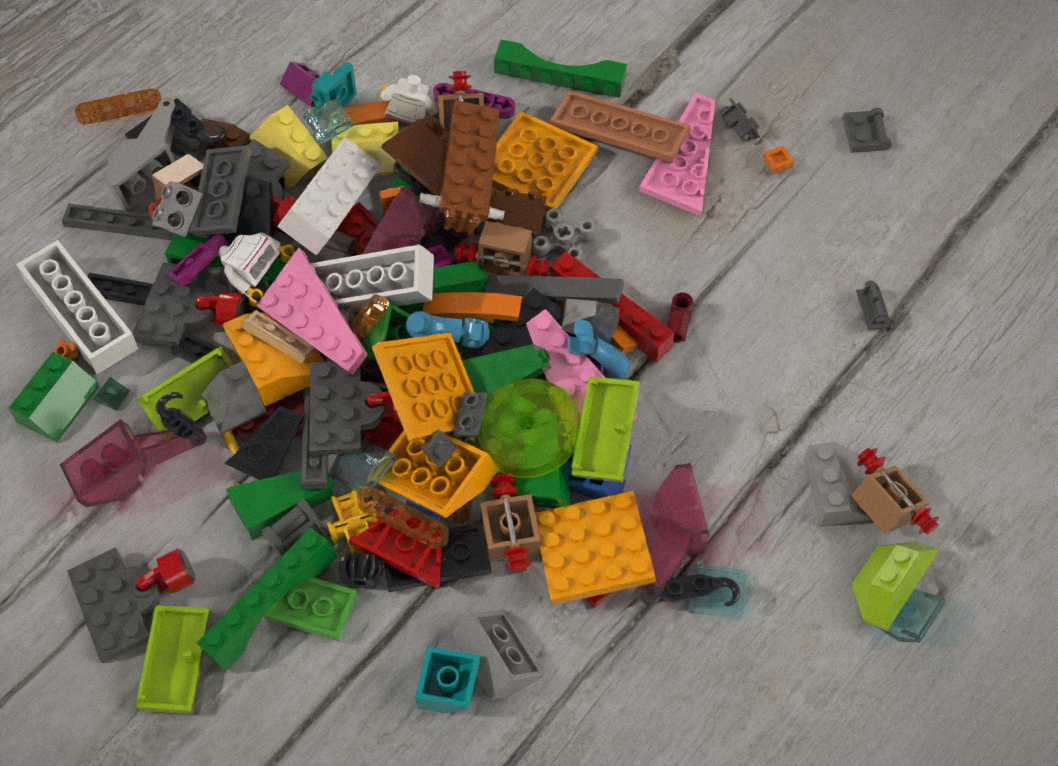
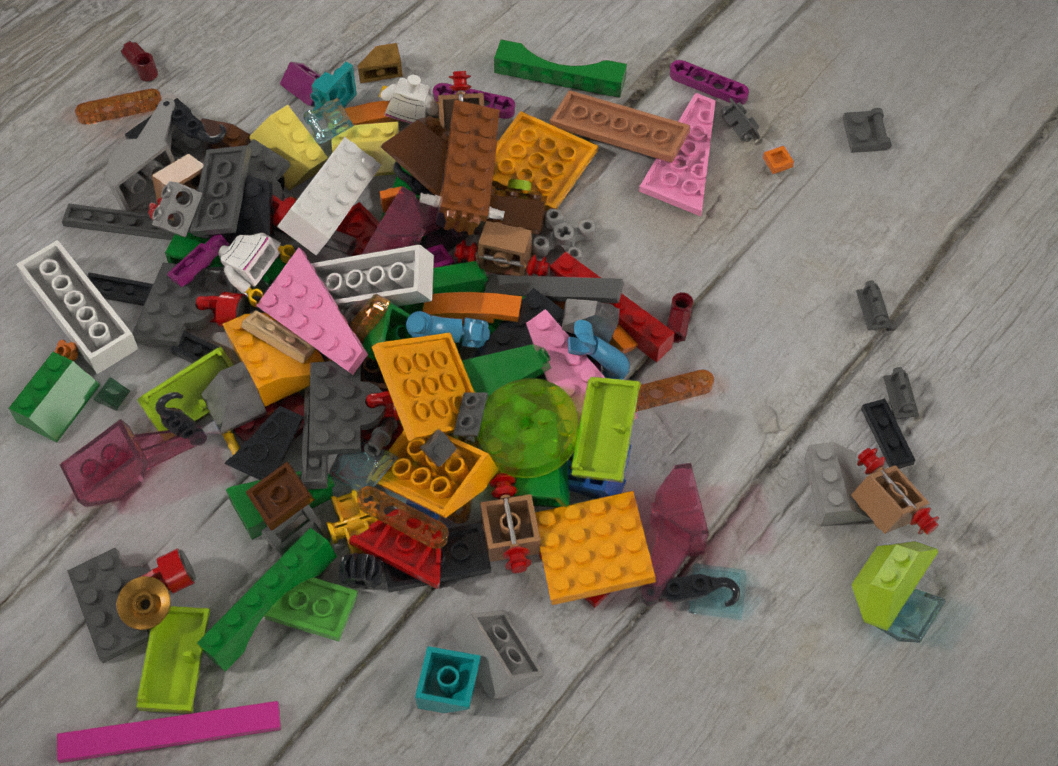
none -> dark pink tile [57,701,281,763]
none -> pearl gold dish [117,576,171,630]
none -> dark red piece [121,41,158,82]
none -> reddish brown tile [246,461,315,531]
none -> pearl gold slope [358,43,403,83]
none -> dark grey pin [364,417,398,457]
none -> lime tile [508,179,531,191]
none -> clear orange beam [635,369,714,412]
none -> magenta beam [669,60,749,105]
none -> black tile [861,398,916,469]
none -> dark grey hinge [883,367,919,419]

